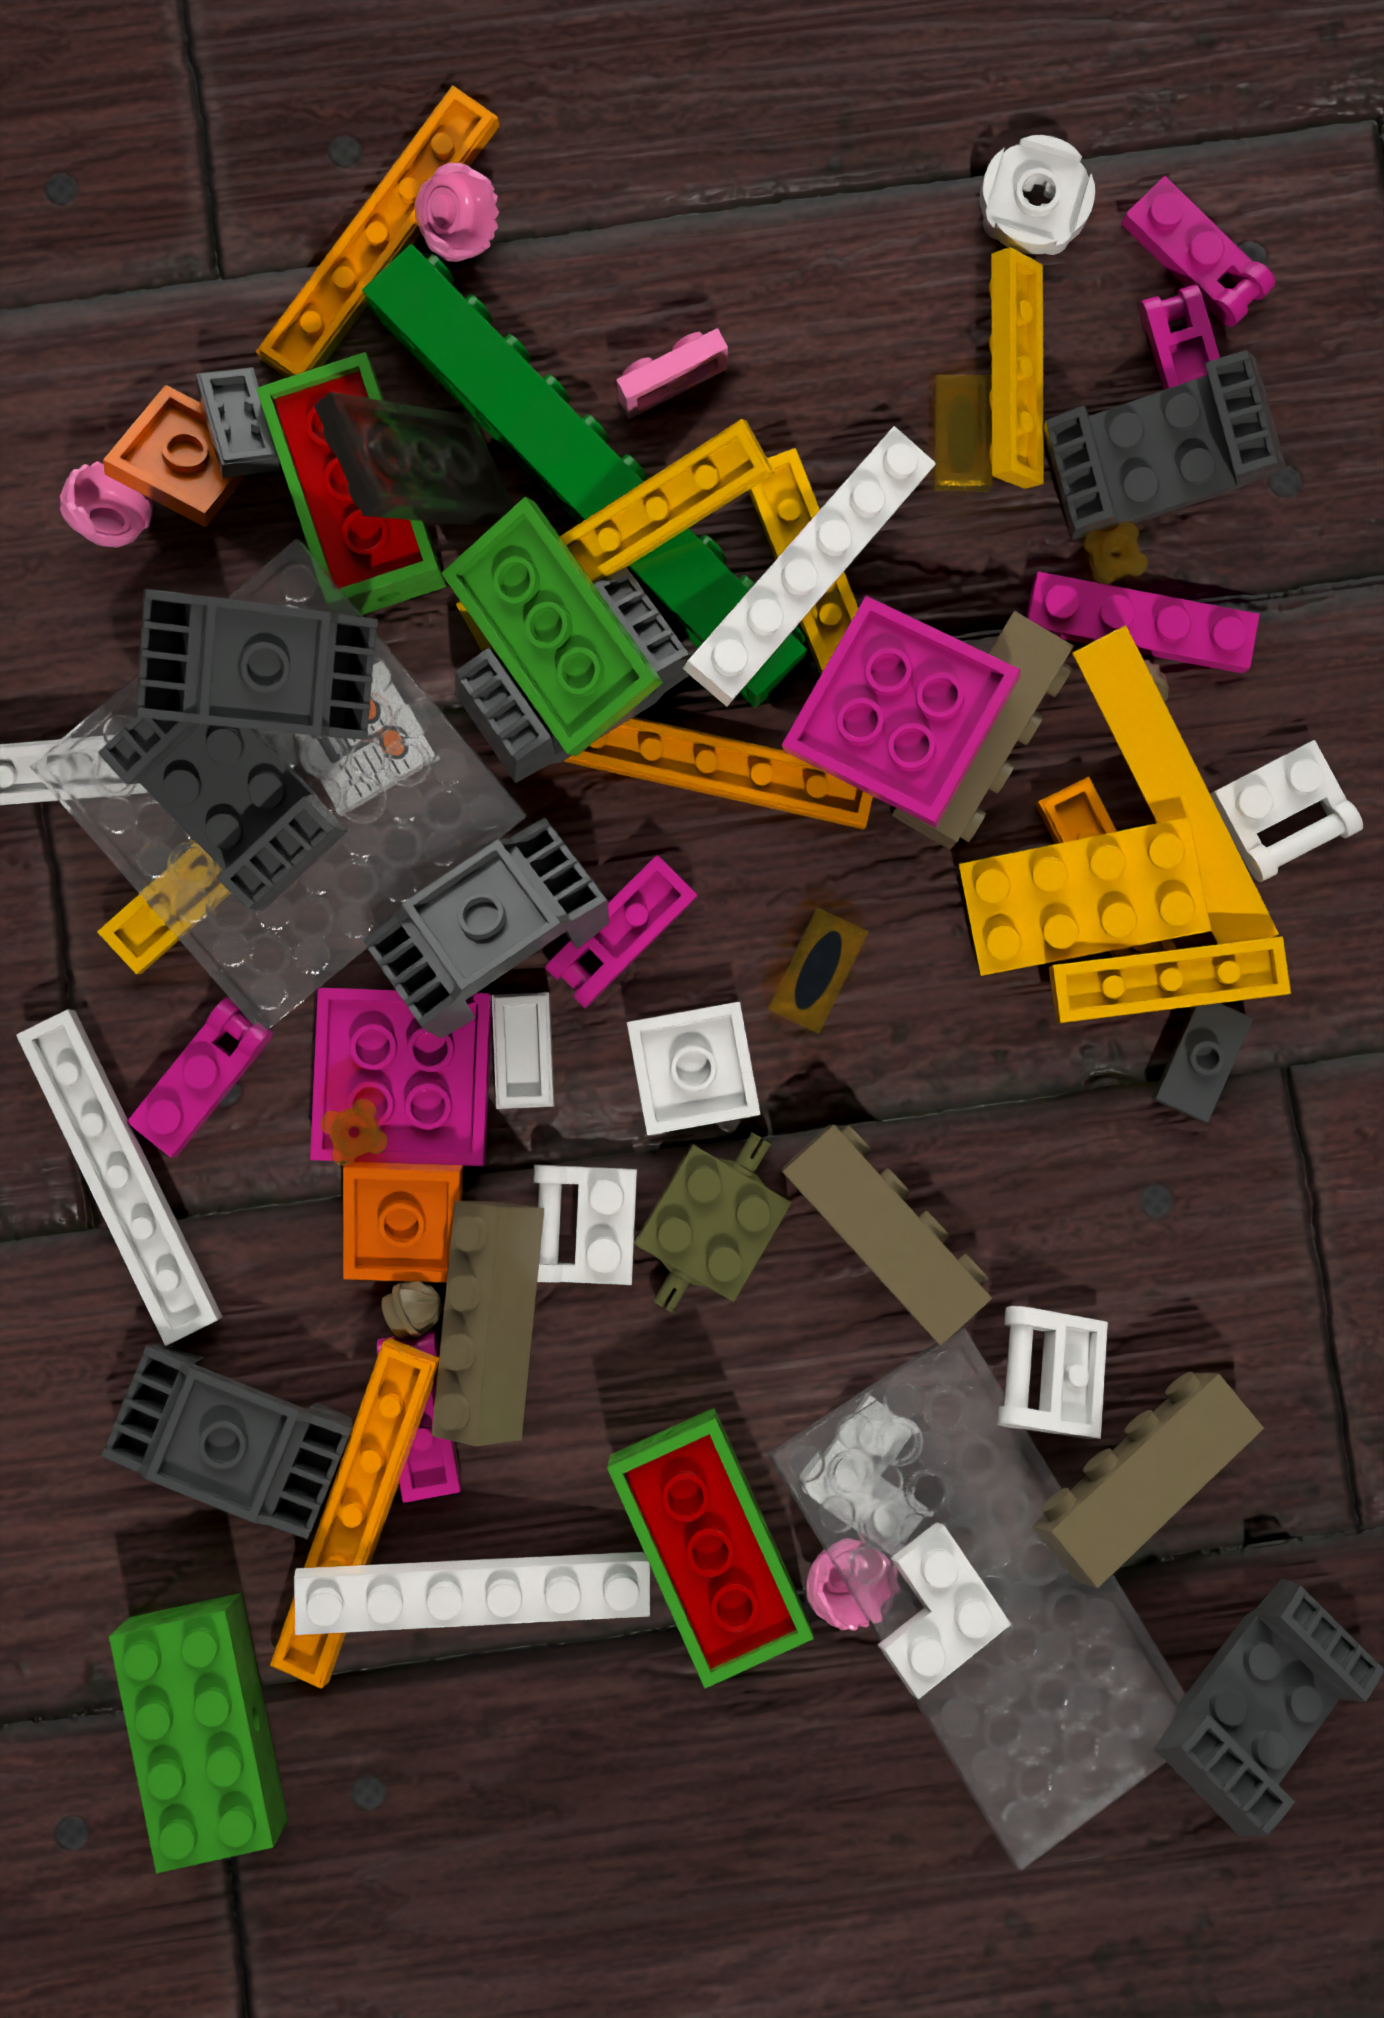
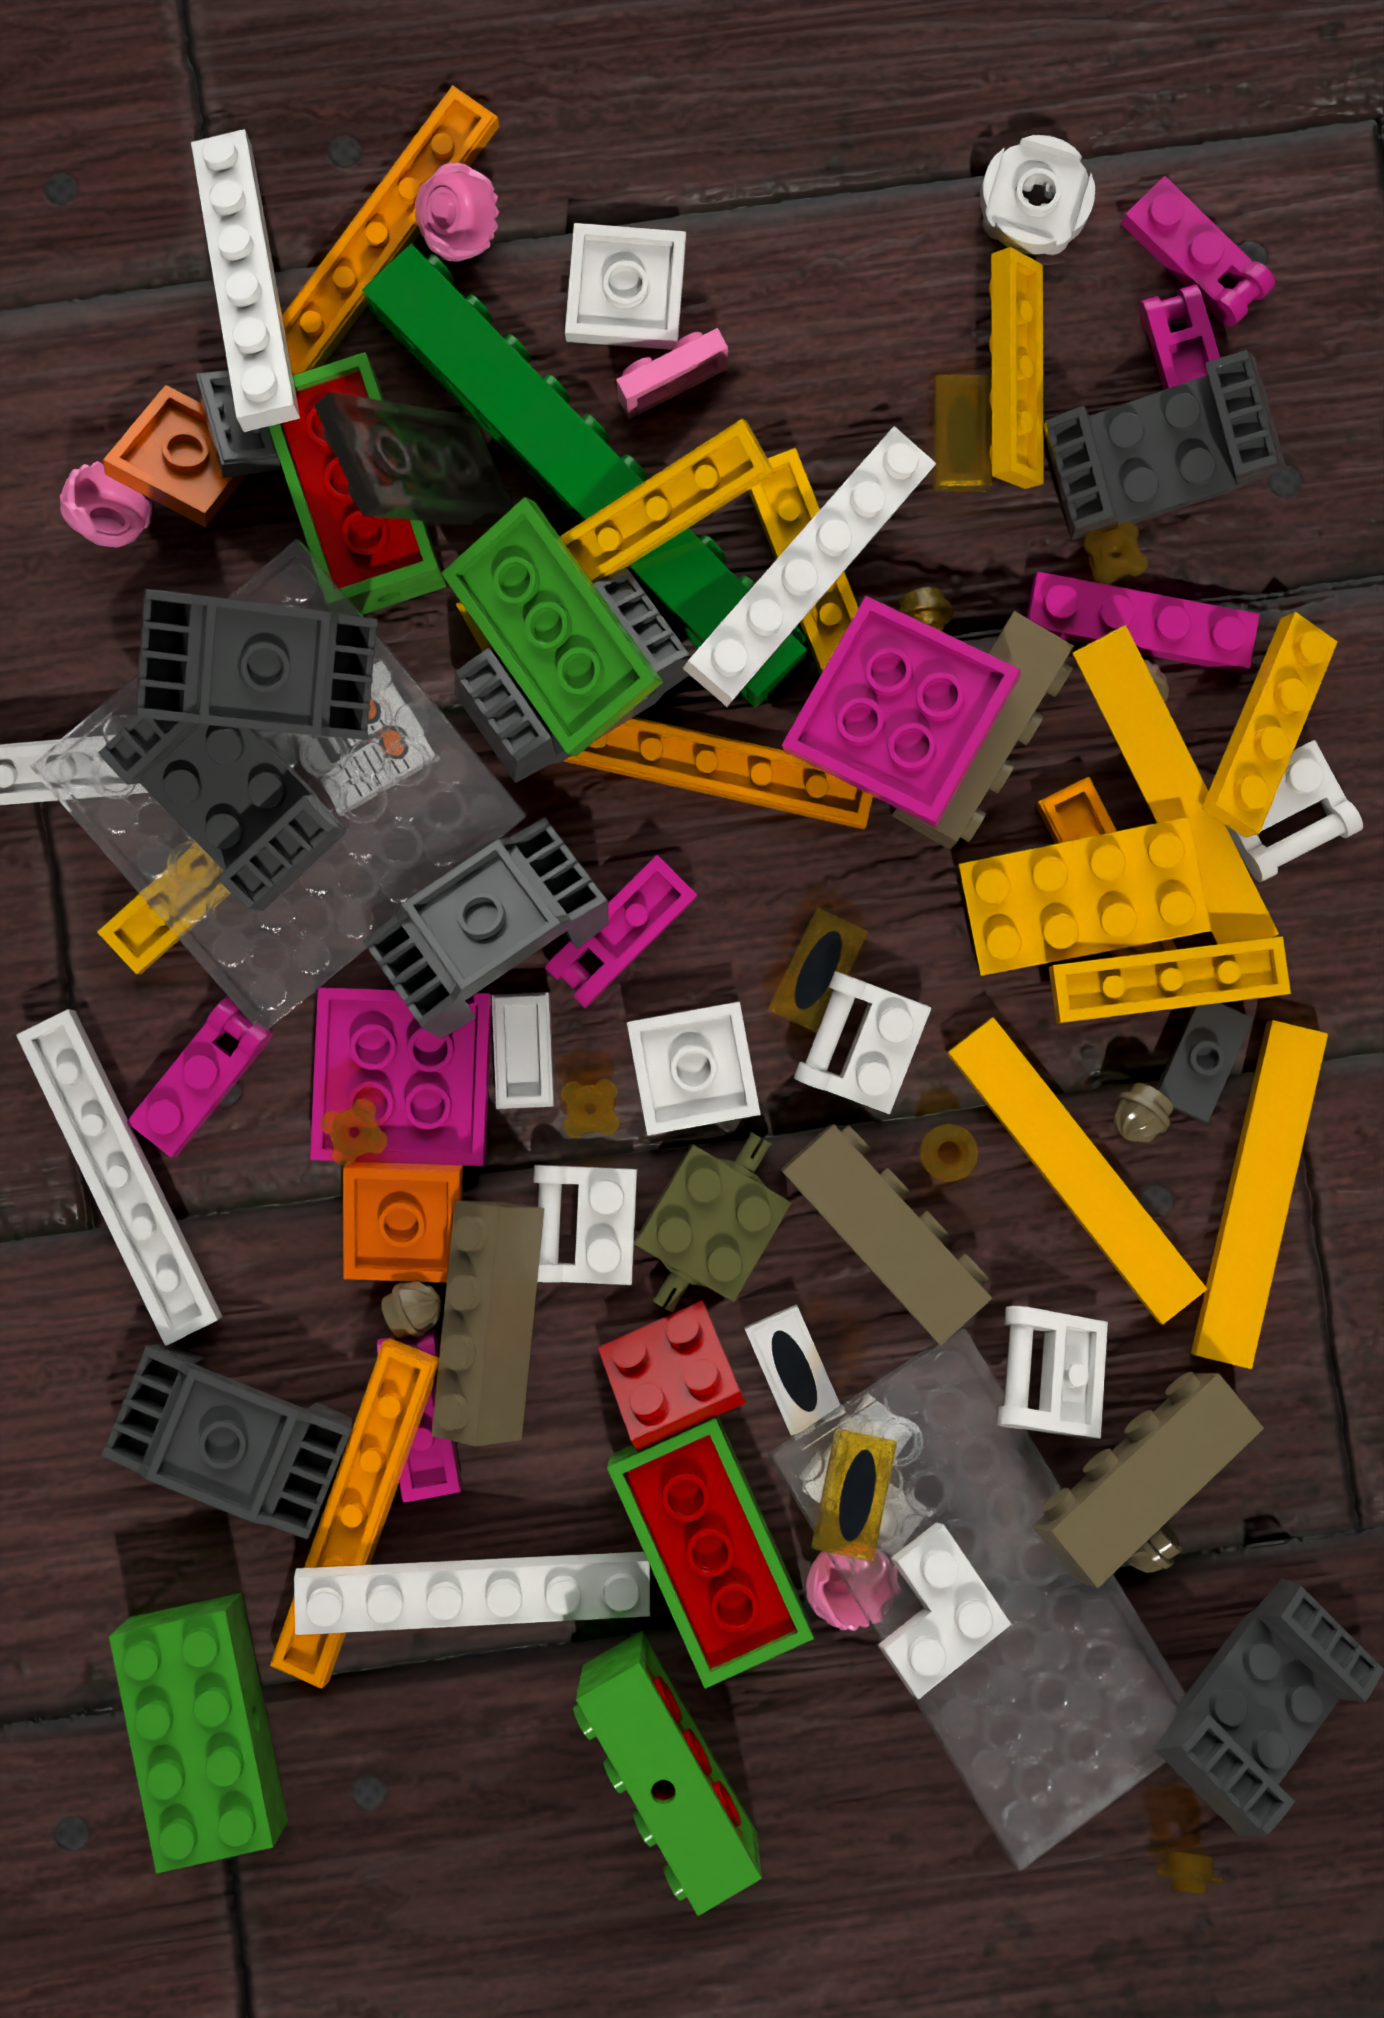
none -> white plate [191,129,300,432]
none -> clear yellow plate [561,1079,620,1138]
none -> white plate [565,223,686,350]
none -> bright green brick [573,1630,762,1916]
none -> red plate [598,1300,746,1452]
none -> white tile [744,1304,844,1436]
none -> white plate [794,971,931,1114]
none -> clear yellow tile [811,1427,898,1562]
none -> clear yellow plate [899,588,953,631]
none -> clear yellow plate [920,1124,978,1181]
none -> yellow tile [946,1017,1208,1325]
none -> dark tan plate [1114,1083,1173,1143]
none -> dark tan plate [1127,1522,1183,1573]
none -> clear yellow plate [1156,1850,1223,1894]
none -> yellow tile [1191,1020,1328,1369]
none -> yellow plate [1201,612,1338,838]

